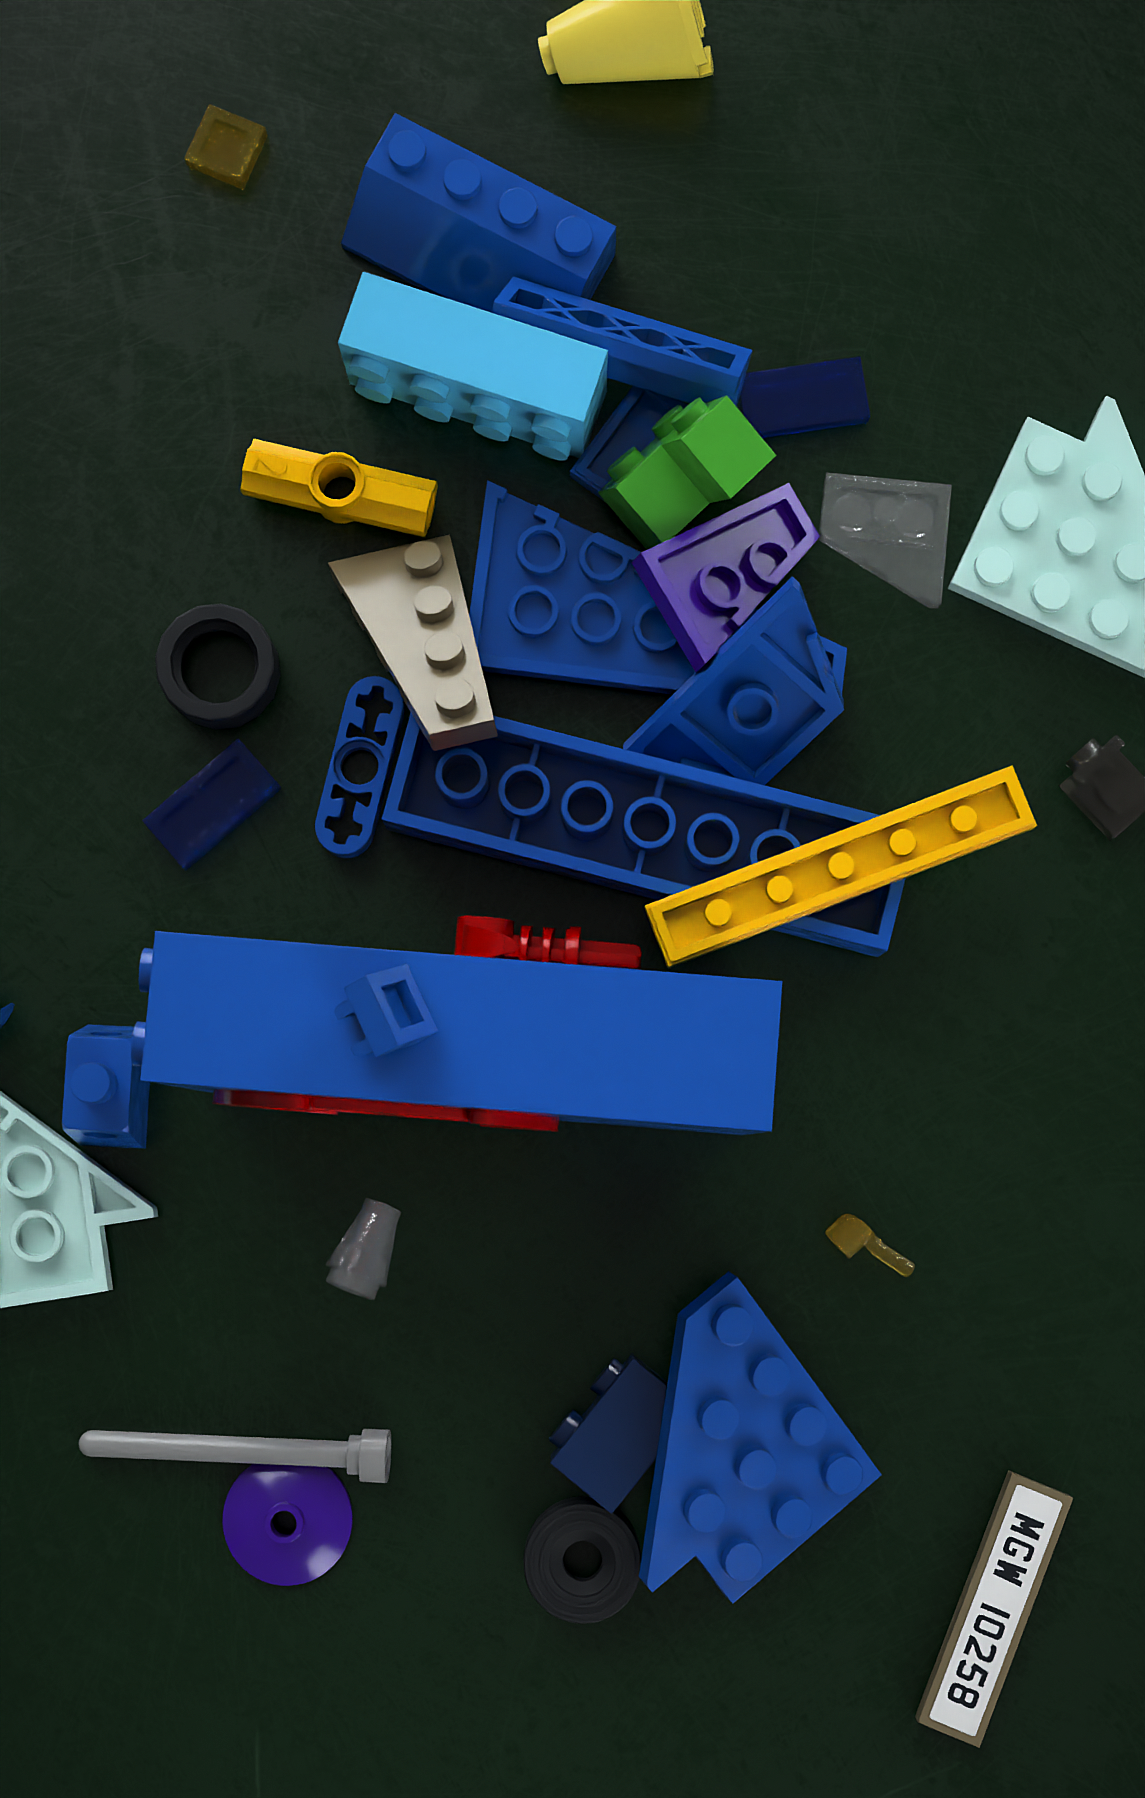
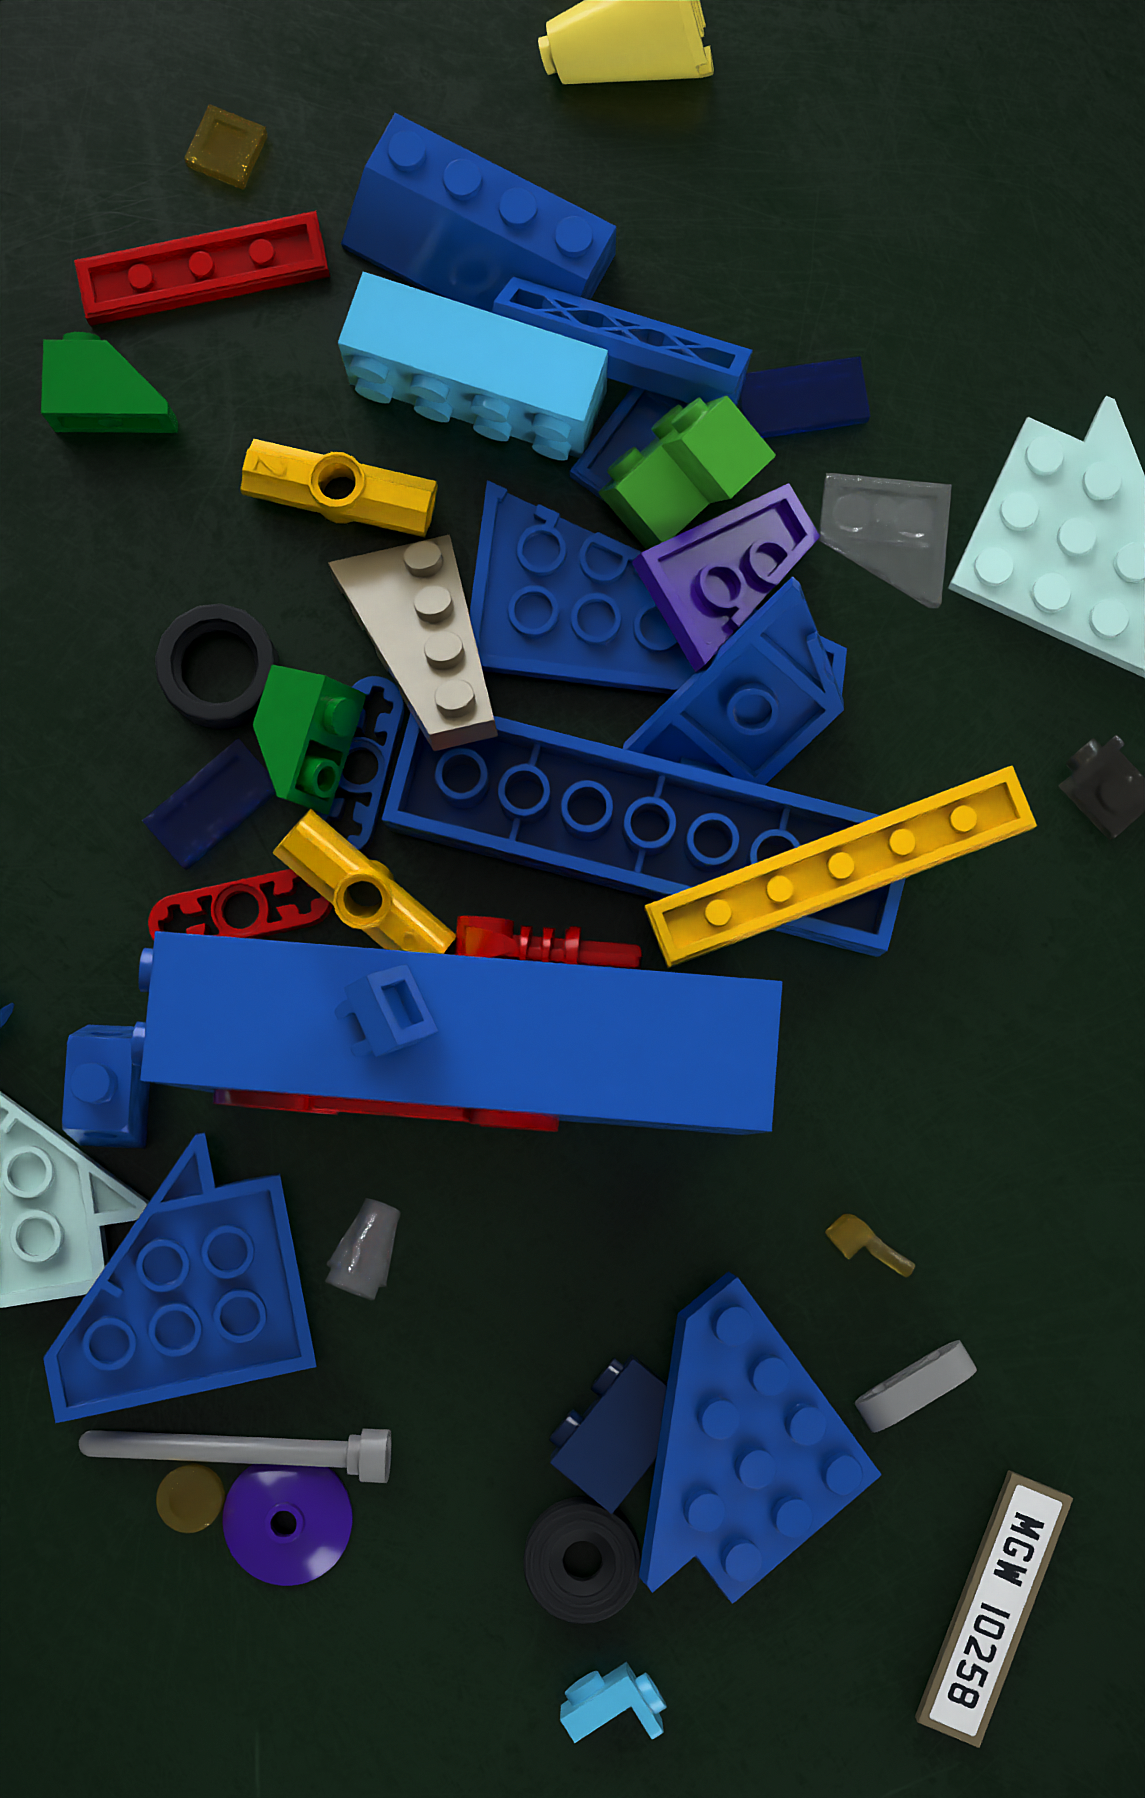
none -> green slope [41,332,178,433]
none -> blue wing [43,1132,317,1423]
none -> red tile [74,211,330,326]
none -> red beam [148,869,333,940]
none -> clear yellow tile [156,1464,225,1533]
none -> green slope [252,664,367,815]
none -> yellow piece [273,809,456,954]
none -> medium azure bracket [560,1661,667,1743]
none -> light grey beam [855,1340,977,1433]

